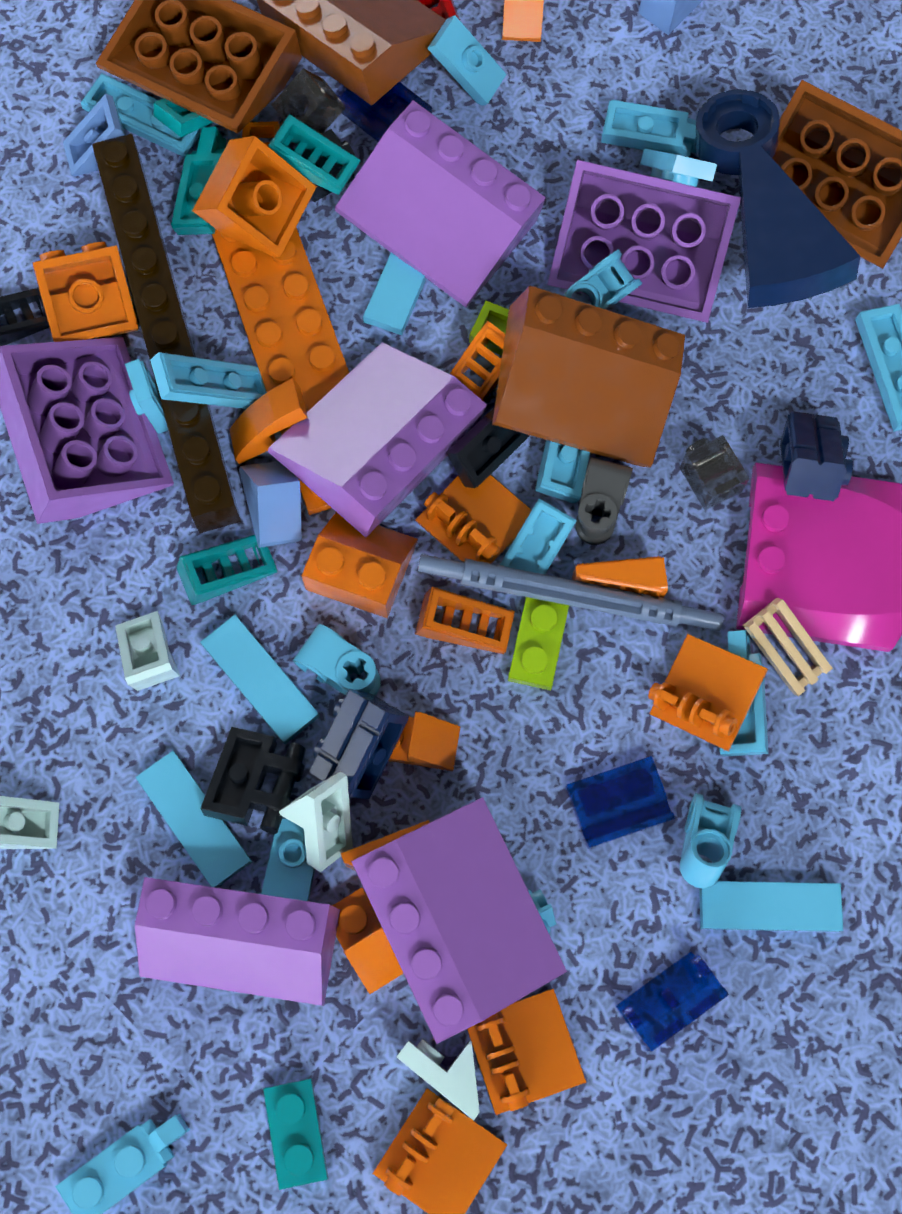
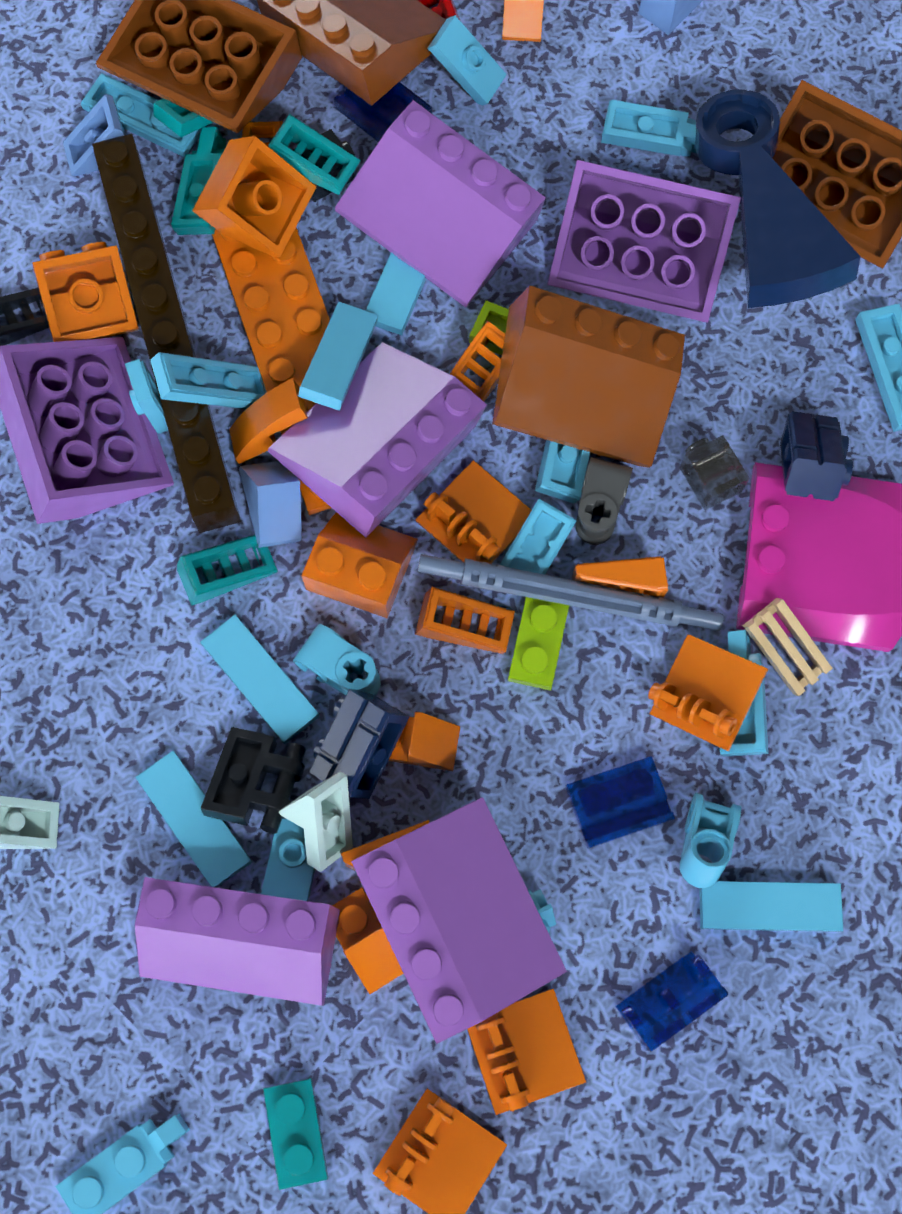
light aqua slope [115,611,180,691] -> none
clear smoke brick [272,68,346,134] -> none
light aqua slope [397,1039,480,1121] -> none
black hinge [446,407,530,488] -> none
medium azure piece [563,249,643,309] -> none
medium azure plate [640,148,717,187] -> none
none -> medium azure tile [298,301,378,411]

